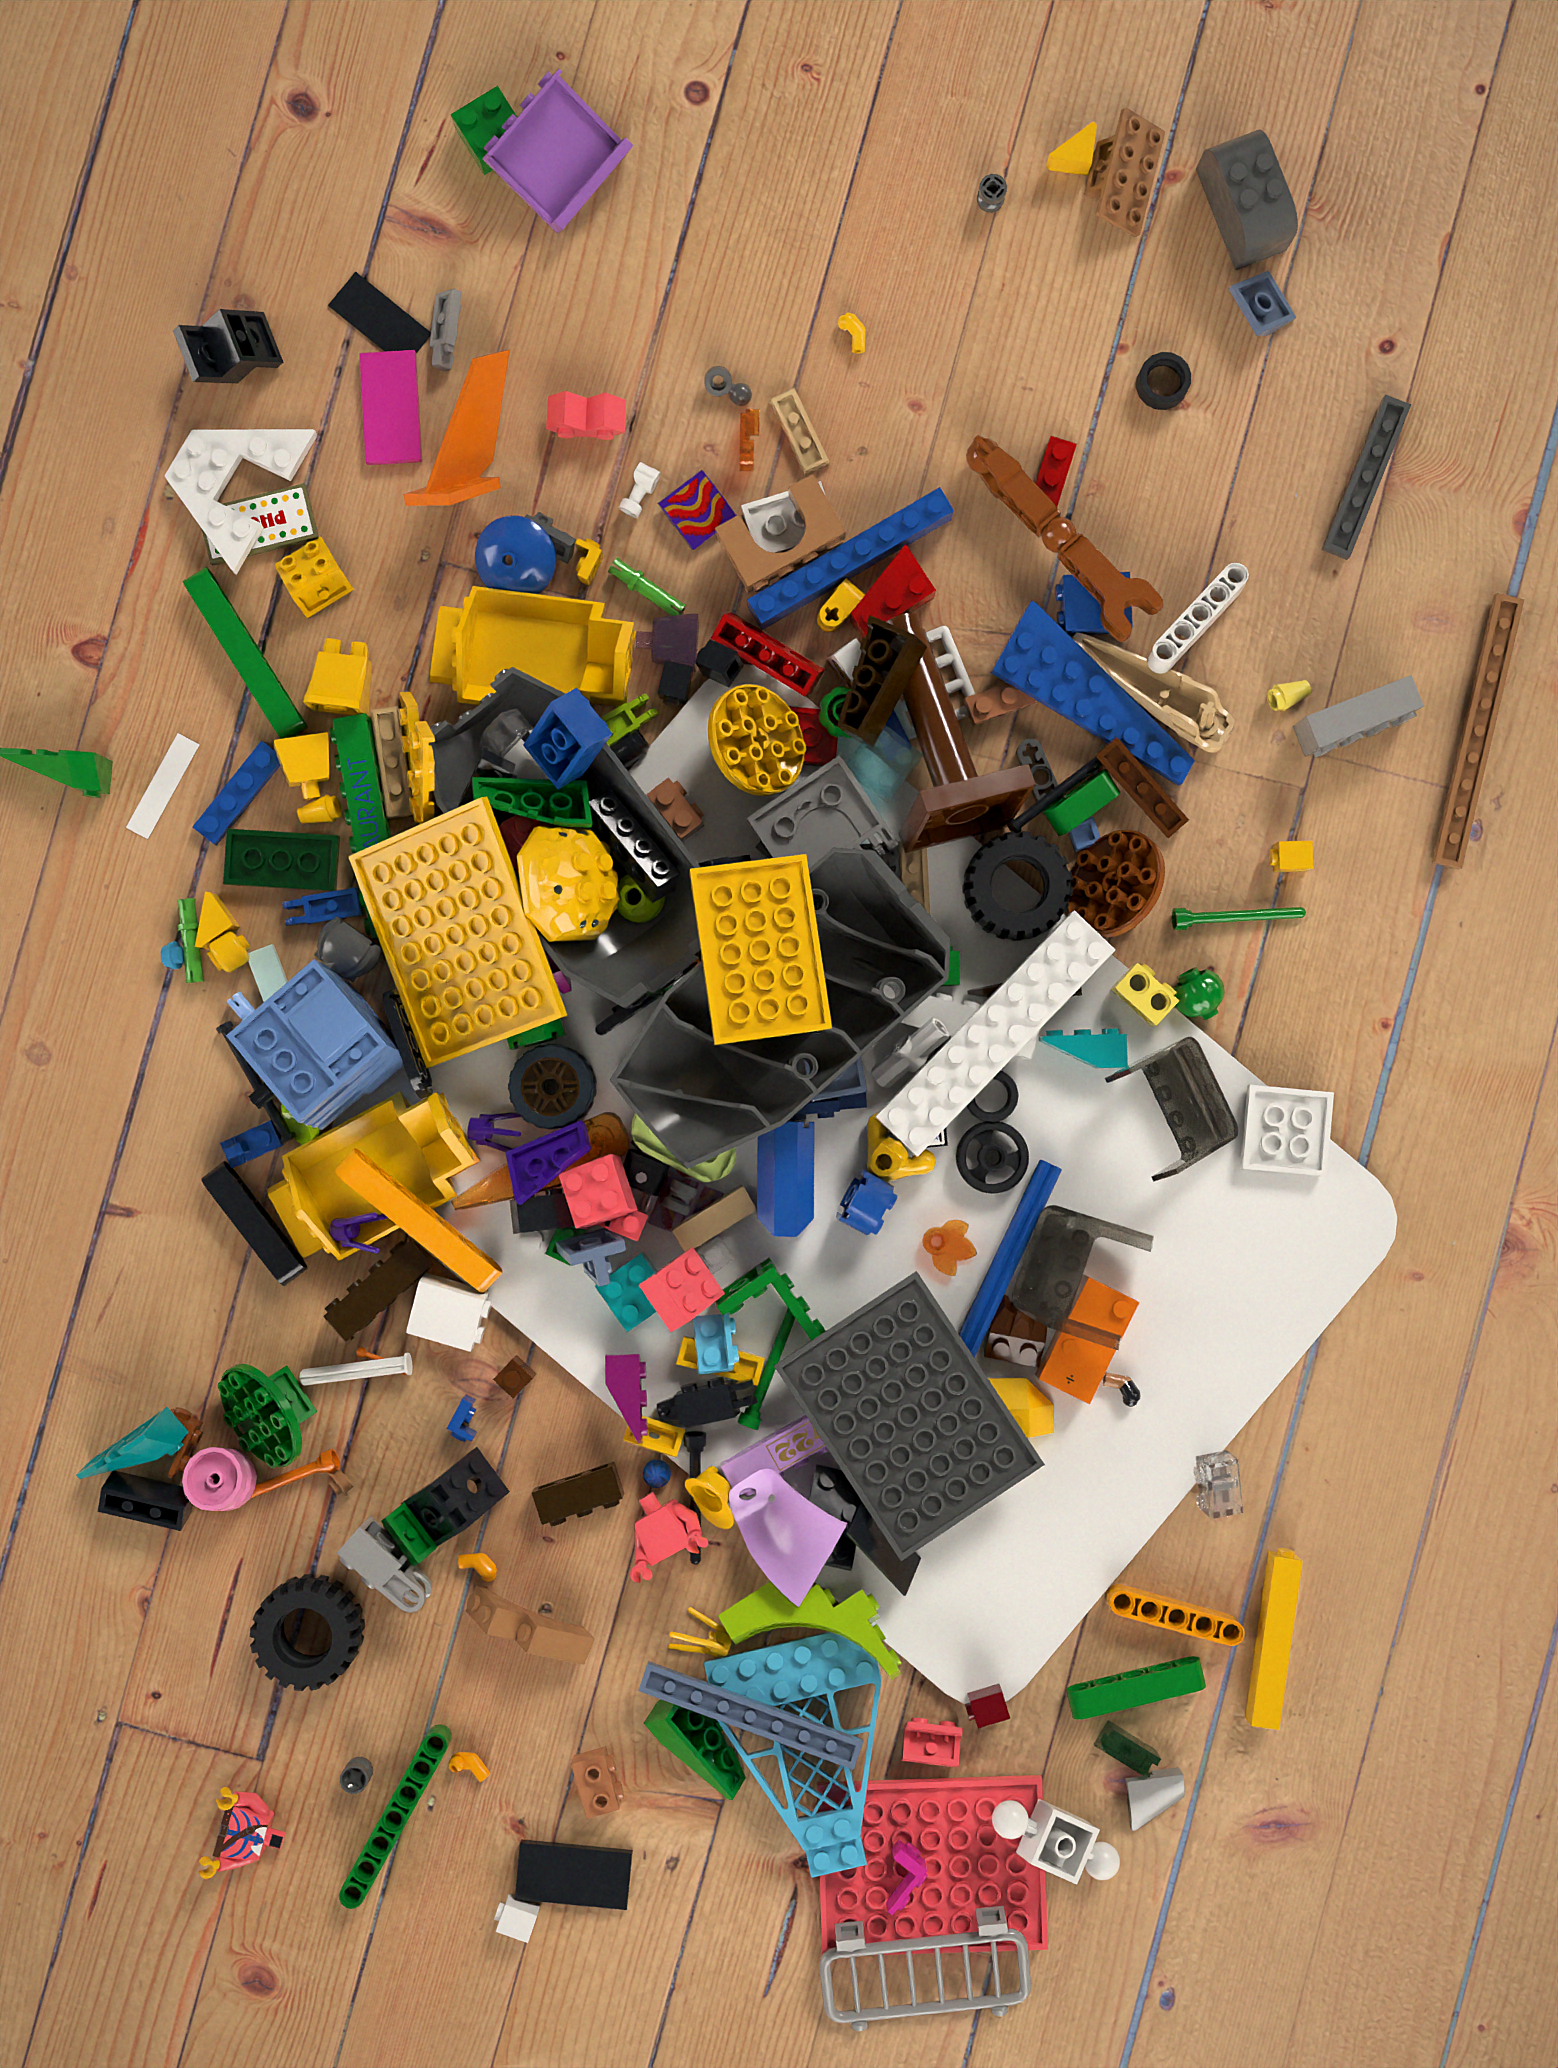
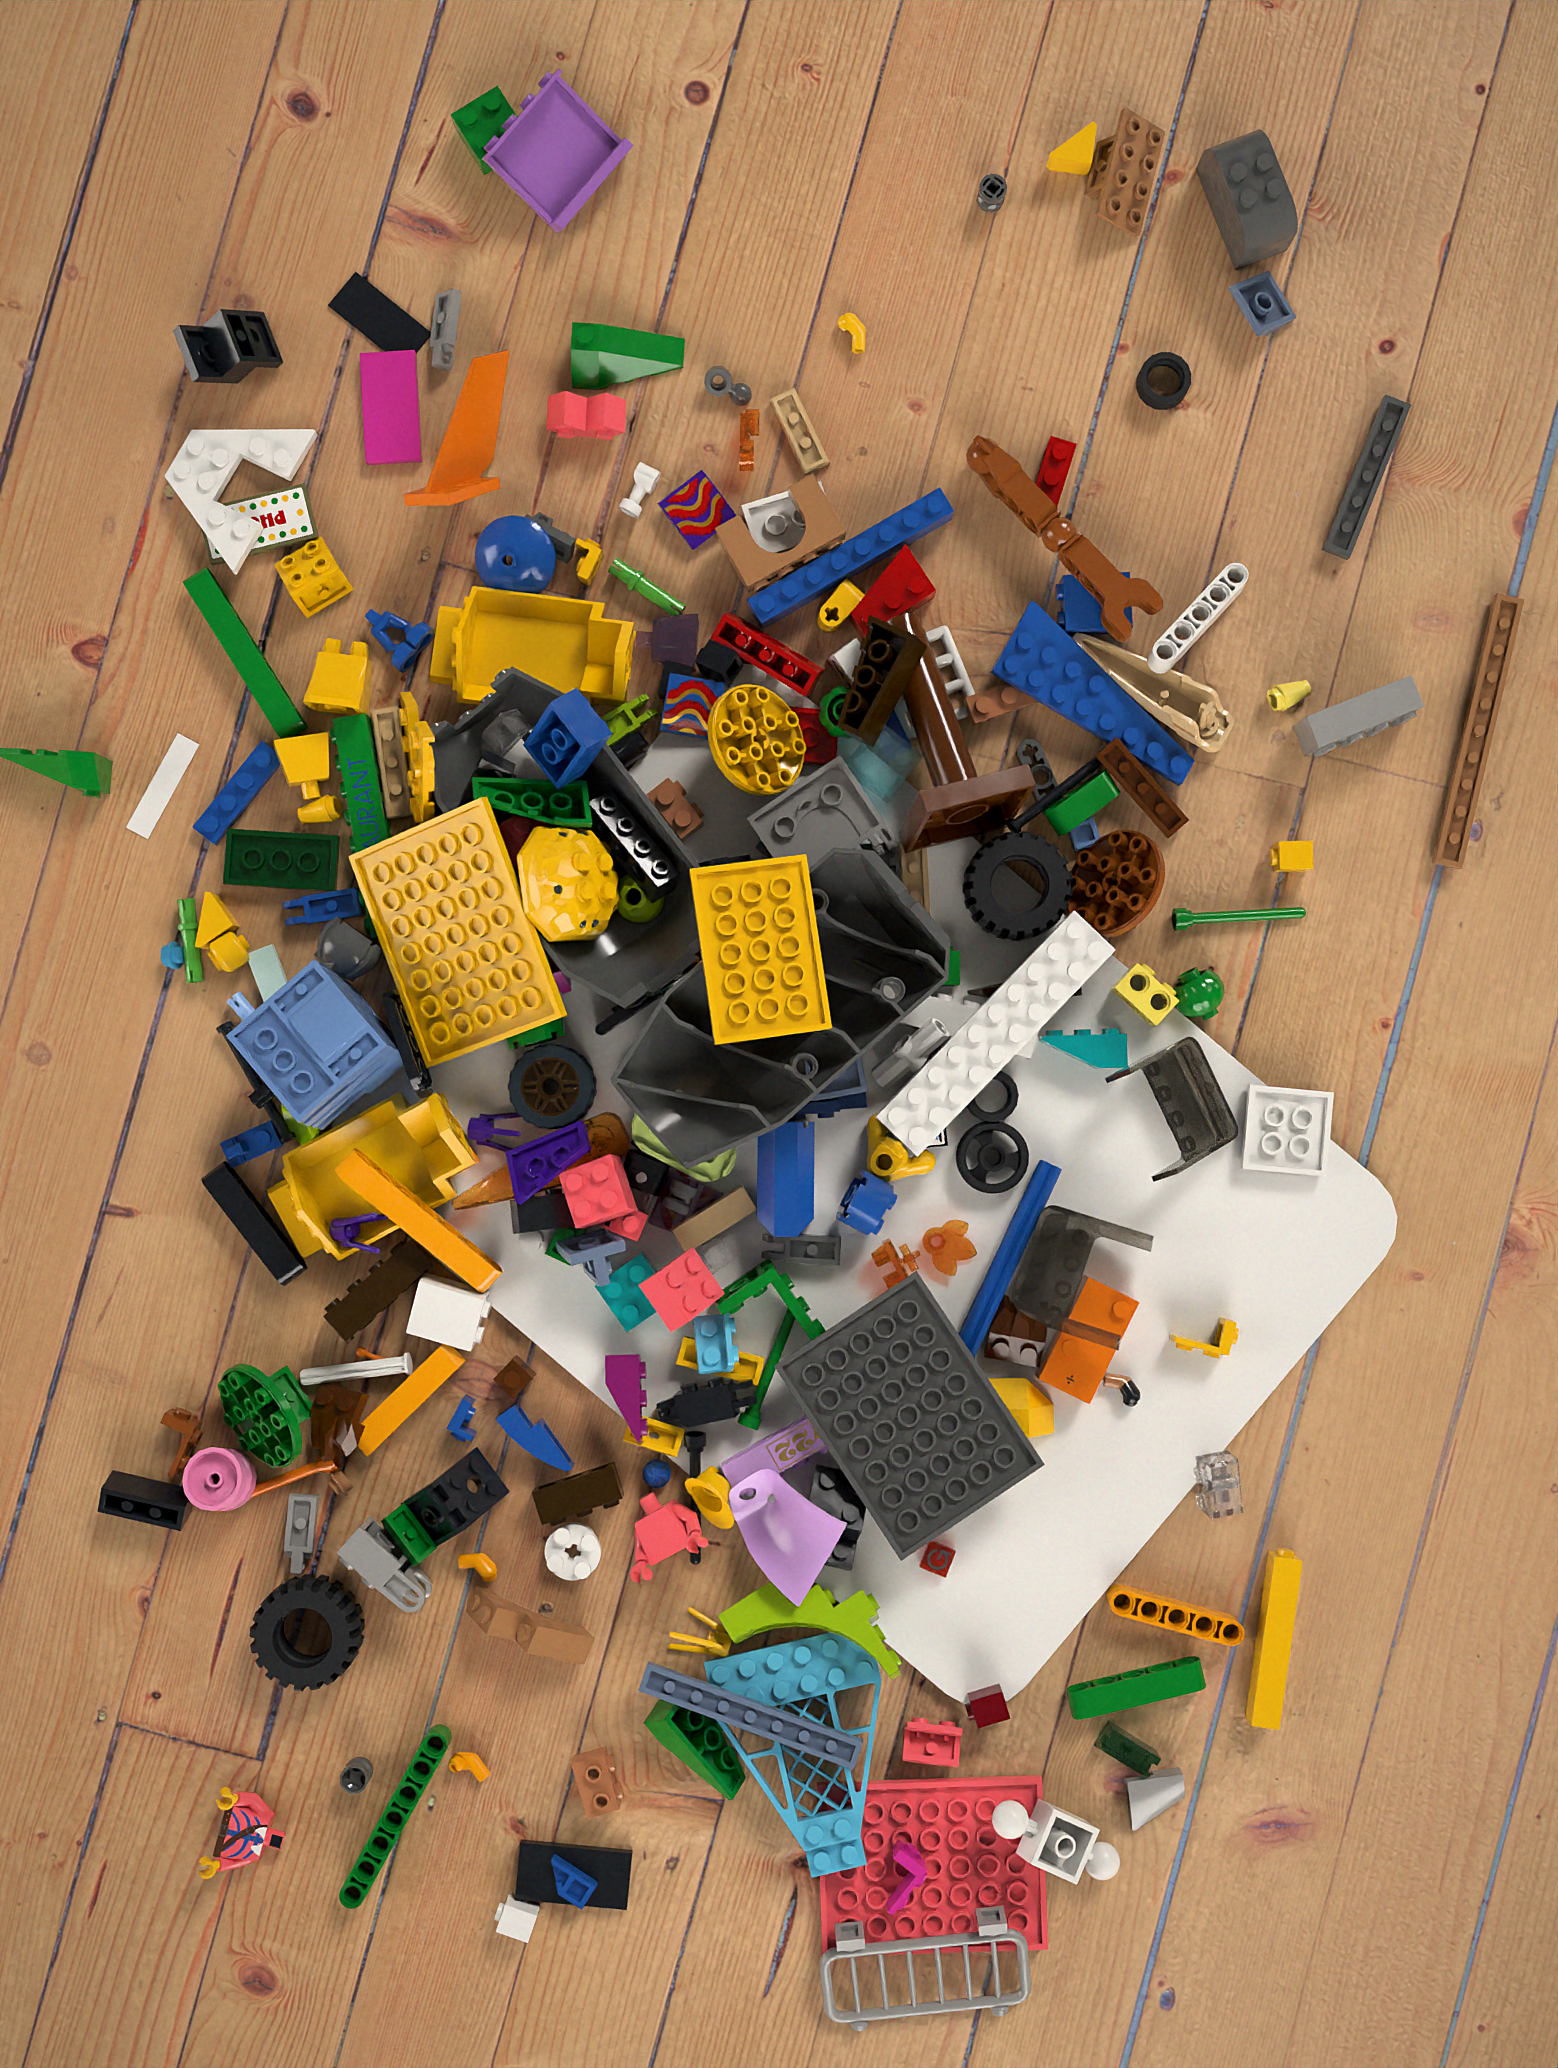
teal wedge [76,1407,189,1479] -> none
black piece [846,1500,921,1596] -> none
none -> light grey hinge [284,1492,319,1574]
none -> reddish brown plate [311,1383,369,1462]
none -> light orange beam [358,1344,466,1457]
none -> blue piece [365,609,434,673]
none -> blue slope [496,1402,575,1472]
none -> white plate [545,1522,602,1581]
none -> blue tile [551,1854,598,1910]
none -> green wedge [571,322,685,390]
none -> slope [659,673,725,740]
none -> dark grey hinge [761,1234,841,1265]
none -> clear orange hips [871,1238,921,1289]
none -> clear red tile [919,1540,956,1578]
none -> yellow bracket [1169,1317,1239,1358]

